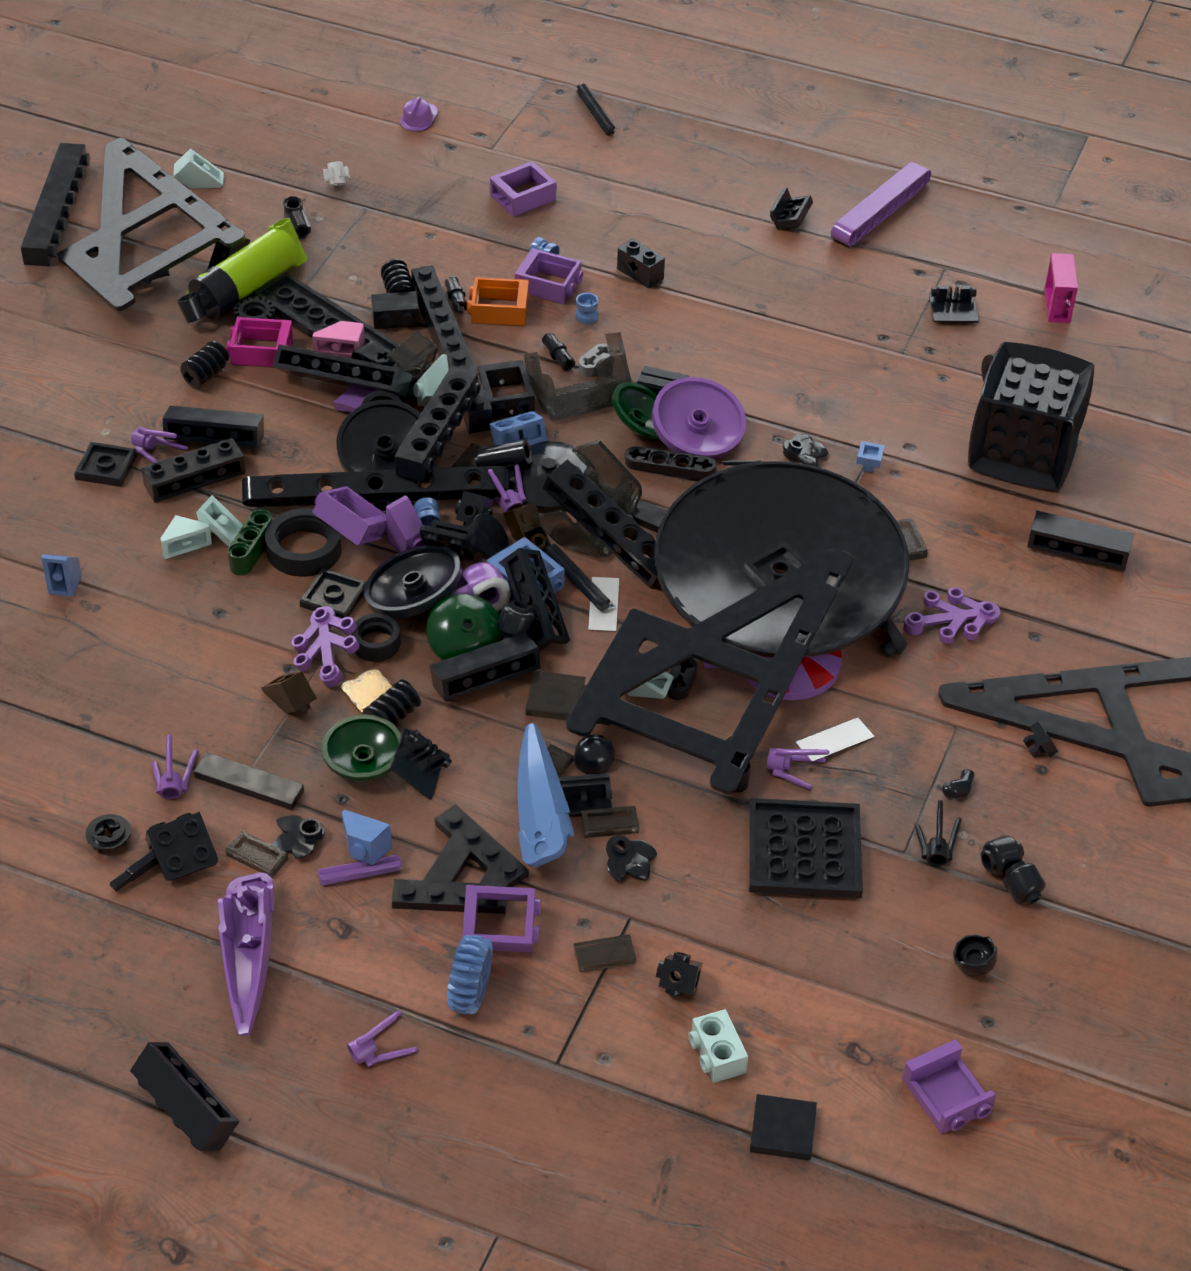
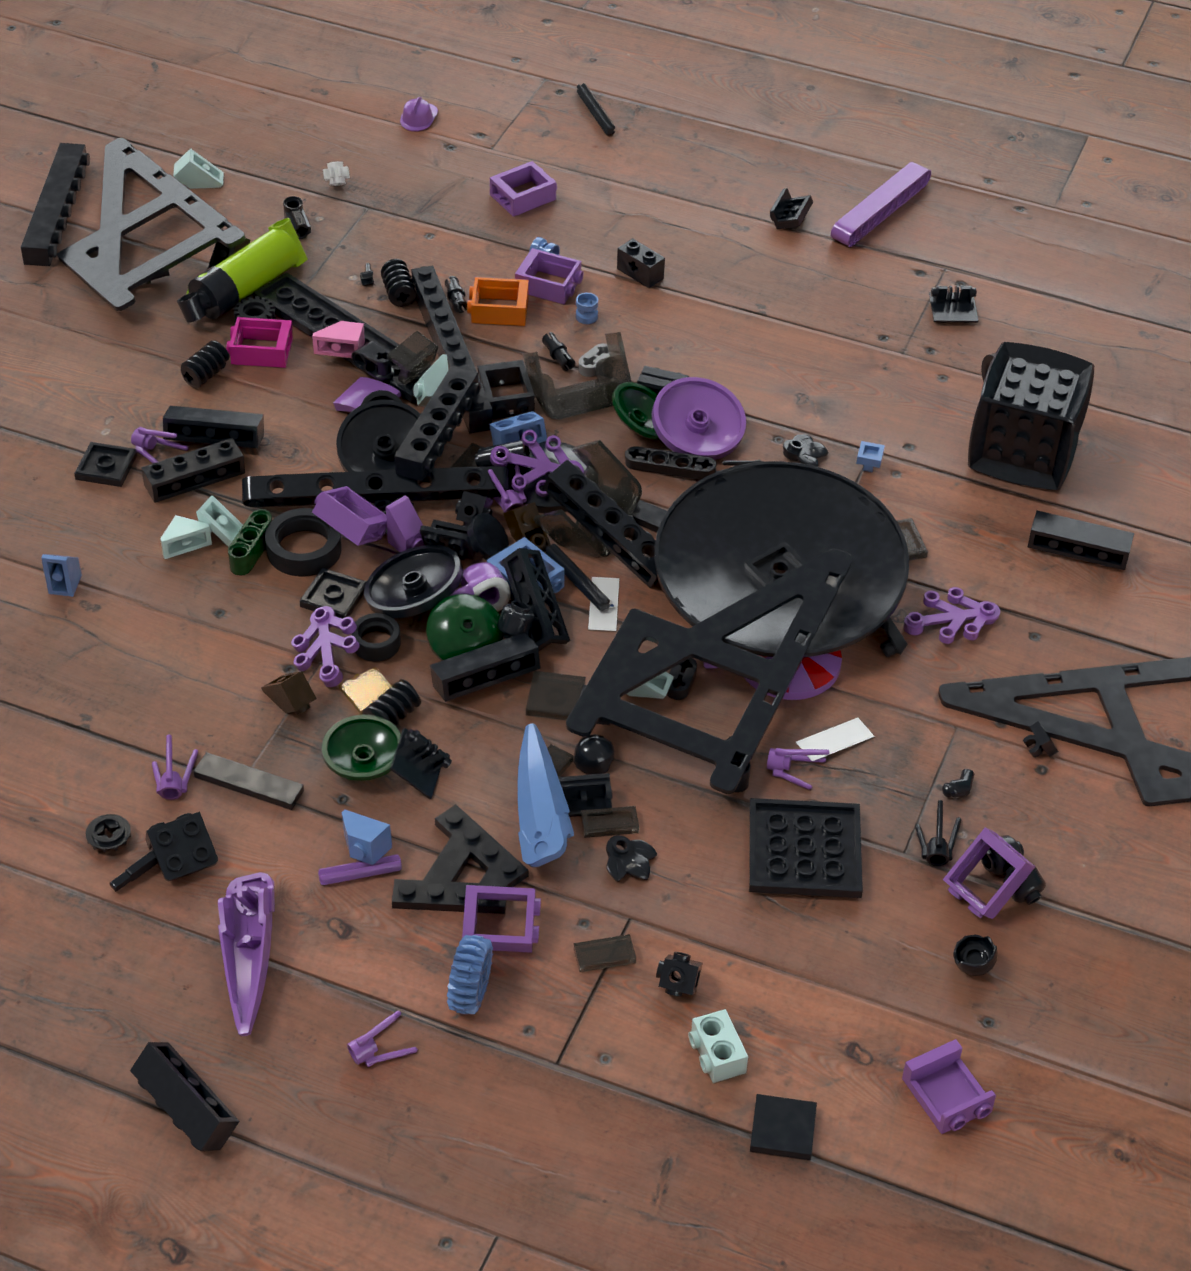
clear smoke tile [226,831,288,878] -> none
black plate [271,815,325,859] -> none
black brick [273,344,412,398] -> none
black brick [371,291,419,329] -> none
medium blue wheel [414,498,441,527] -> none
dark pink window [1044,253,1078,323] -> none
none -> black hand [360,263,374,286]
none -> medium lavender plant [490,430,584,497]
none -> medium lavender window [943,827,1035,919]

